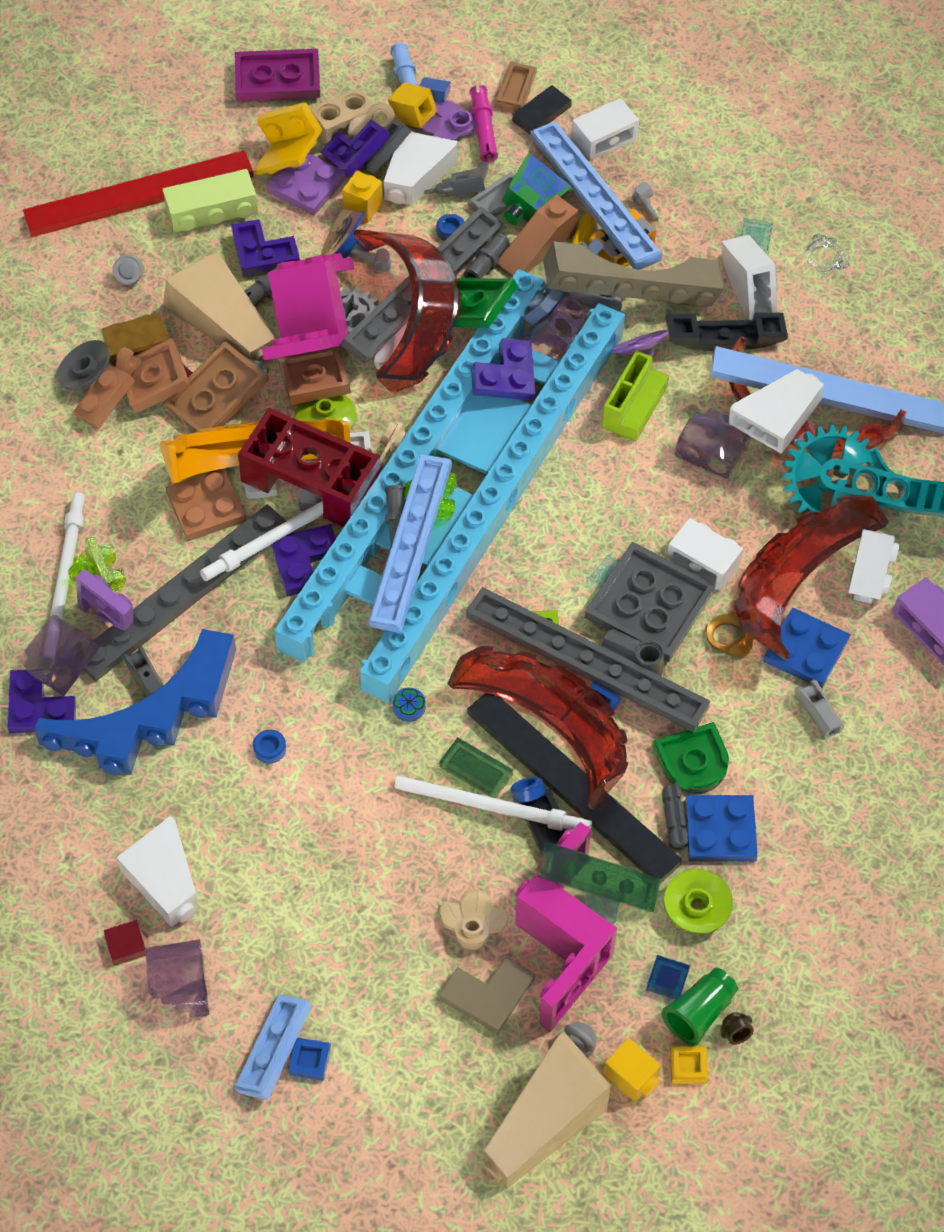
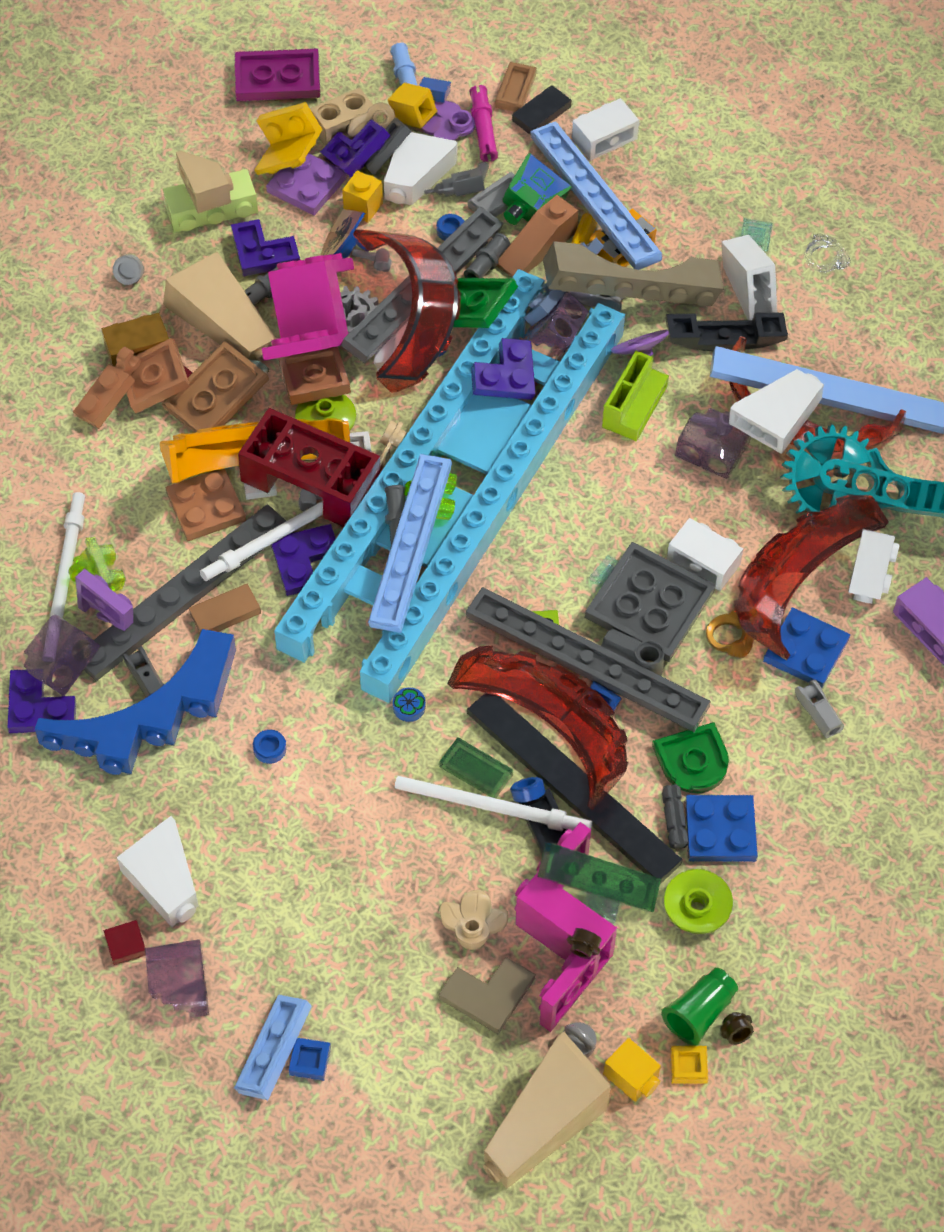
red tile [23,150,254,237] -> none
dark grey dish [57,340,111,390] -> none
light grey hand [633,182,659,221] -> none
clear blue tile [646,955,691,1000] -> none
none -> tan slope [176,151,234,213]
none -> medium nougat tile [189,583,261,633]
none -> dark brown plate [567,928,602,959]

